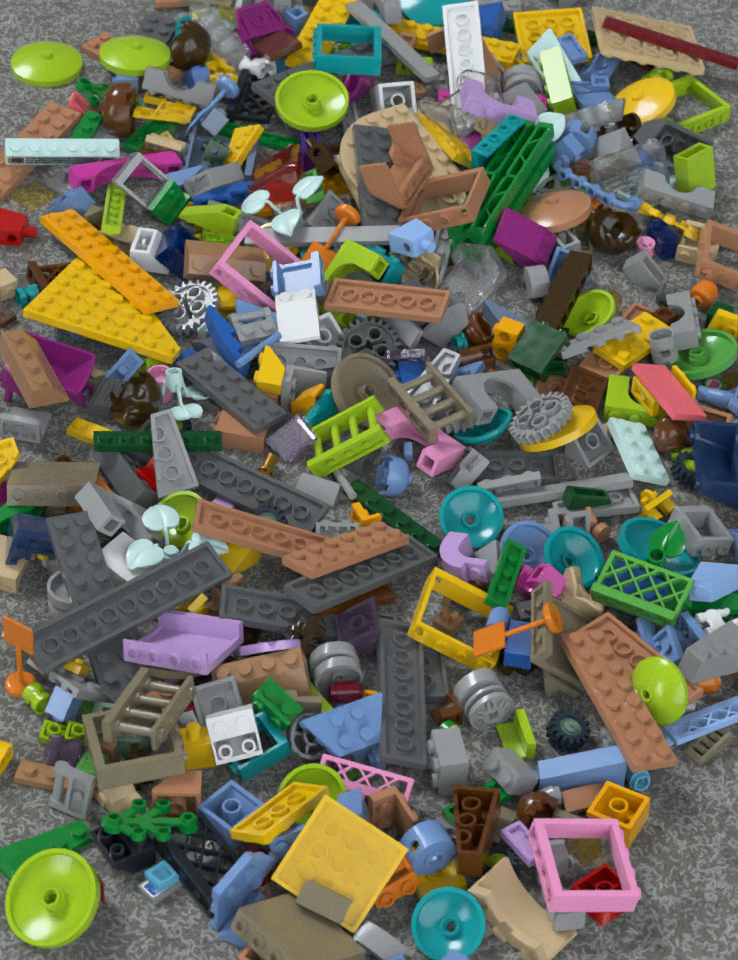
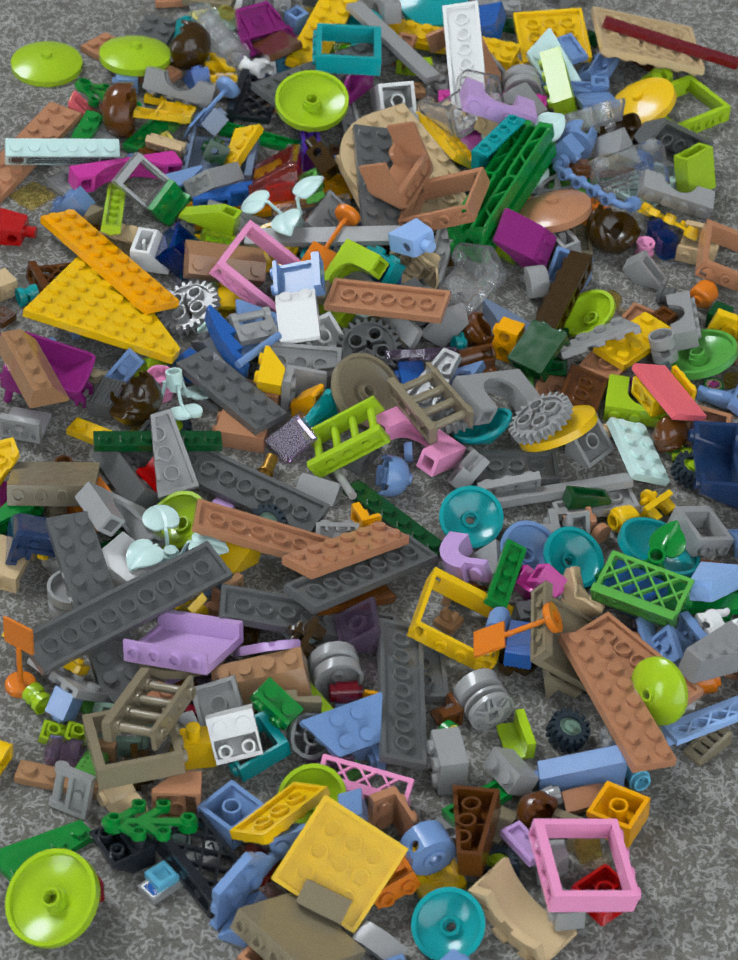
none -> yellow head [607,505,640,534]

